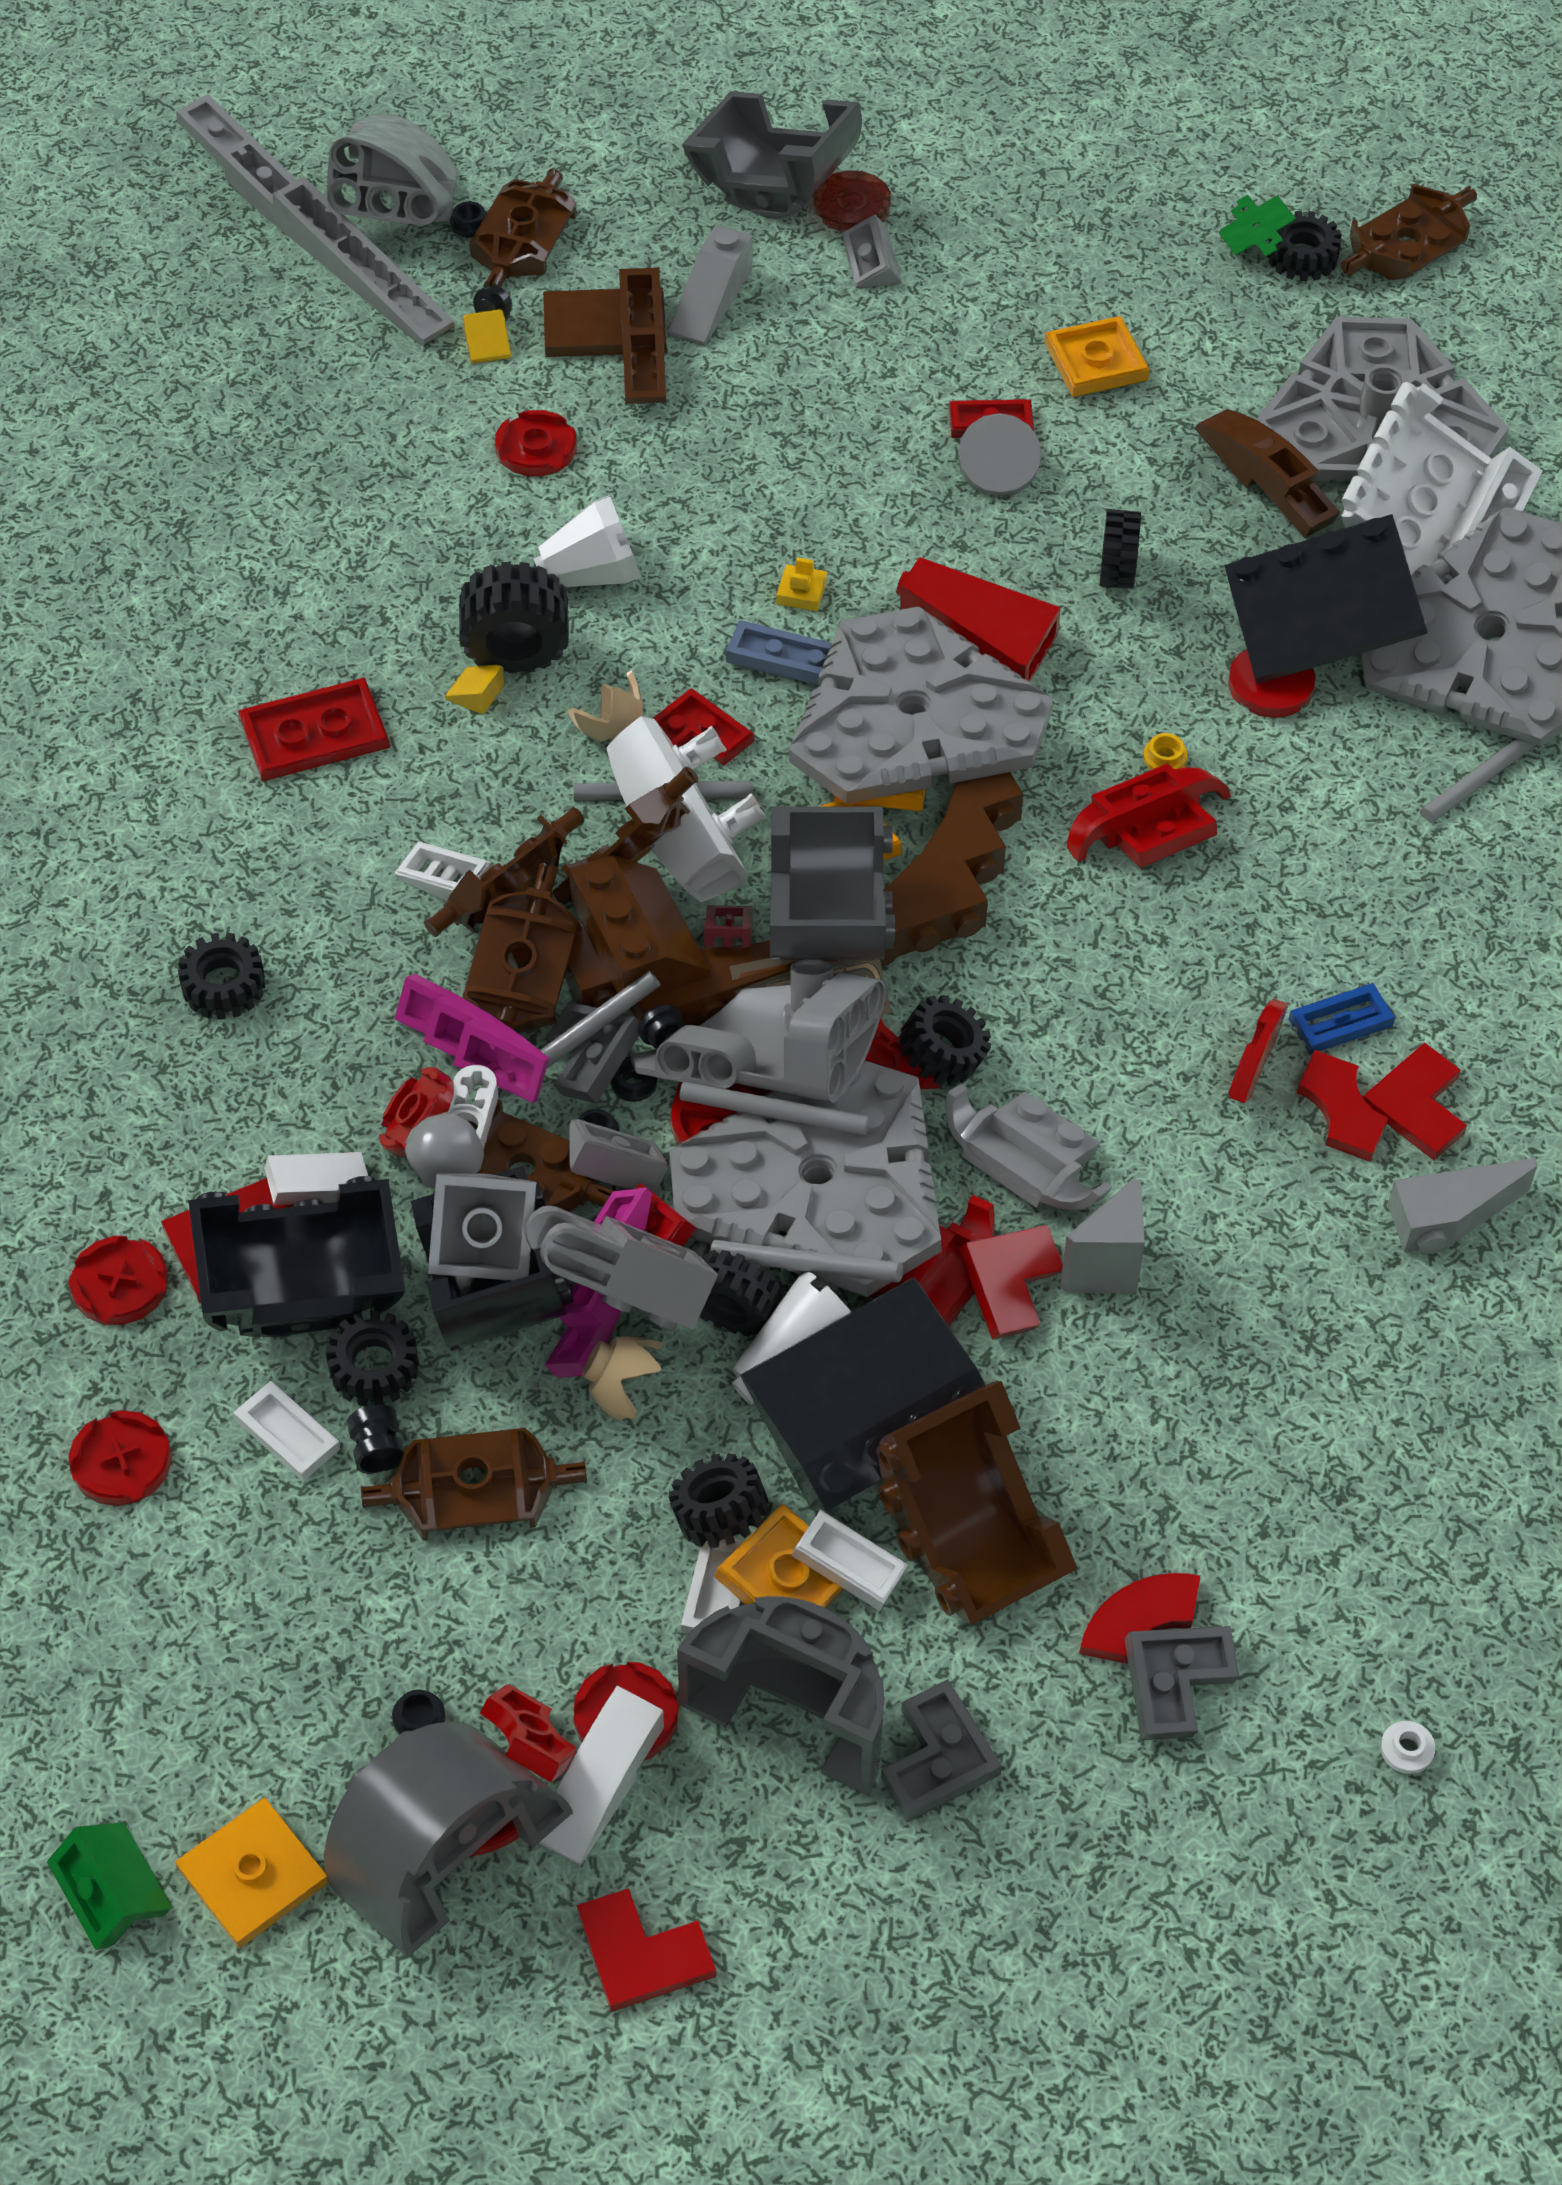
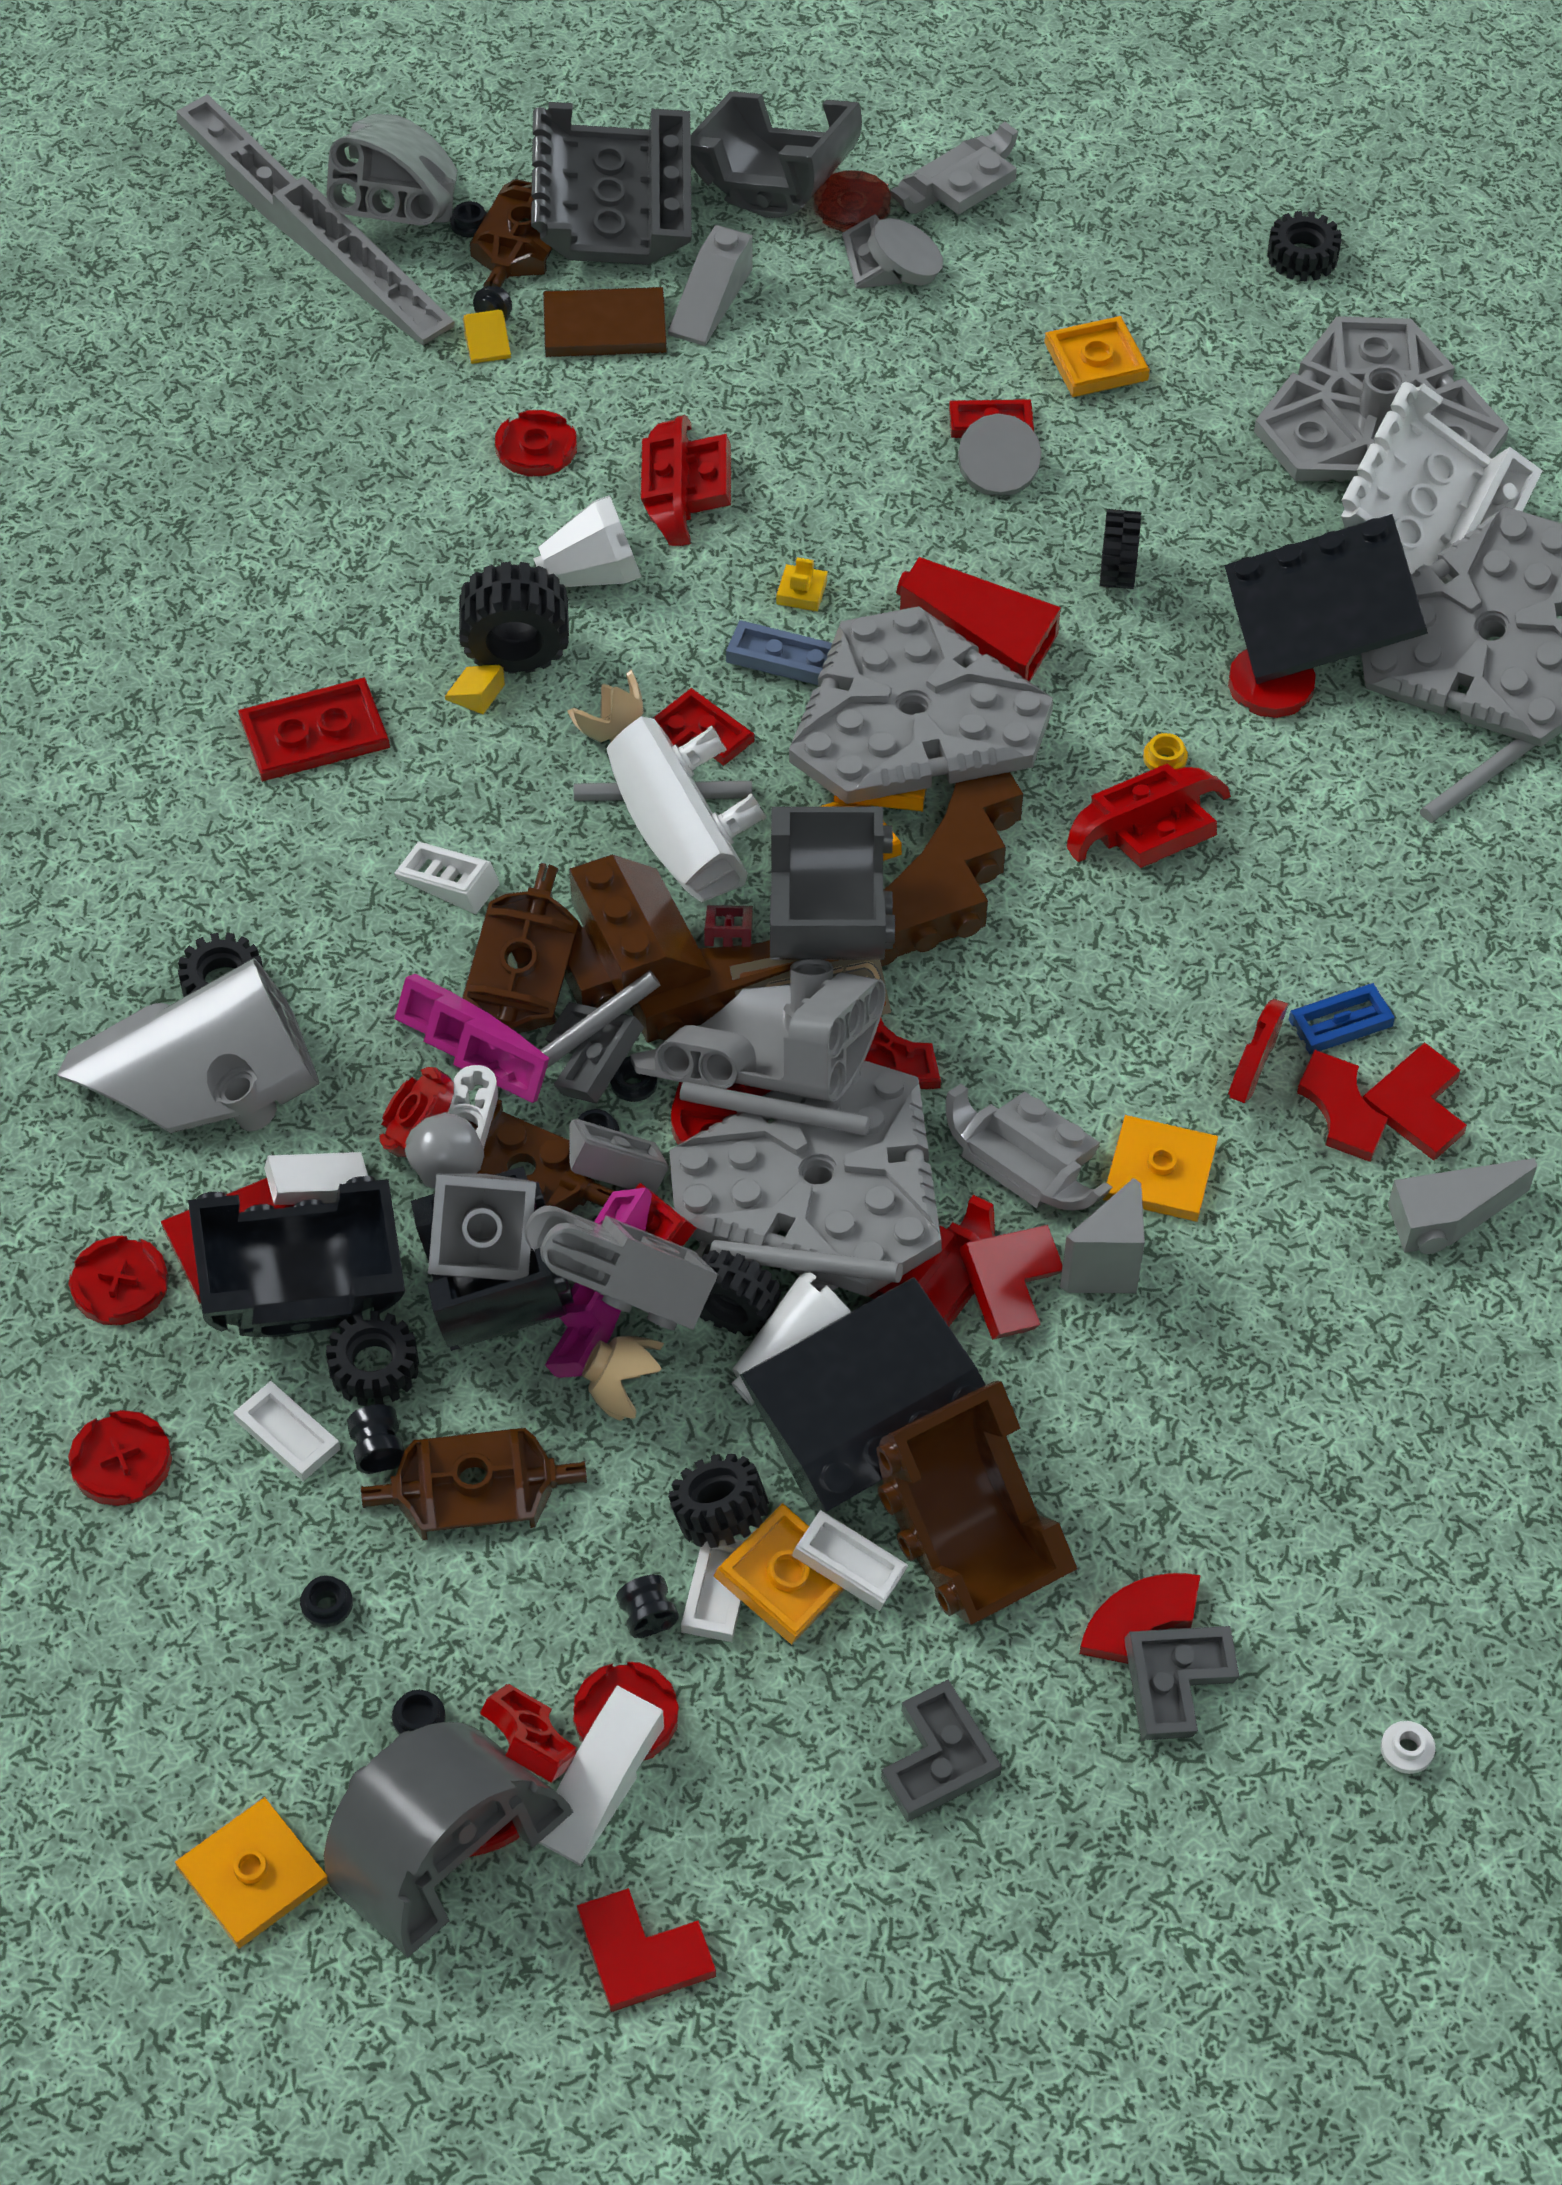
green panel [47,1822,172,1950] -> none
reddish brown plate [424,807,585,937] -> none
reddish brown plate [553,767,698,904] -> none
reddish brown slope [619,267,666,404] -> none
black plate [638,1005,684,1049] -> none
dark grey cylinder [677,1596,884,1796] -> none
black tyre [899,995,991,1086] -> none
reddish brown slope [1195,409,1340,538] -> none
green piece [1219,195,1296,257] -> none
reddish brown plate [1341,184,1477,280] -> none
none -> light grey panel [57,958,320,1133]
none -> black plate [300,1575,353,1627]
none -> dark grey slope [531,102,692,265]
none -> black wheel [616,1574,679,1639]
none -> red plate [641,415,731,546]
none -> light grey tile [868,218,943,286]
none -> light grey plate [891,122,1018,215]
none -> light orange plate [1103,1115,1218,1222]

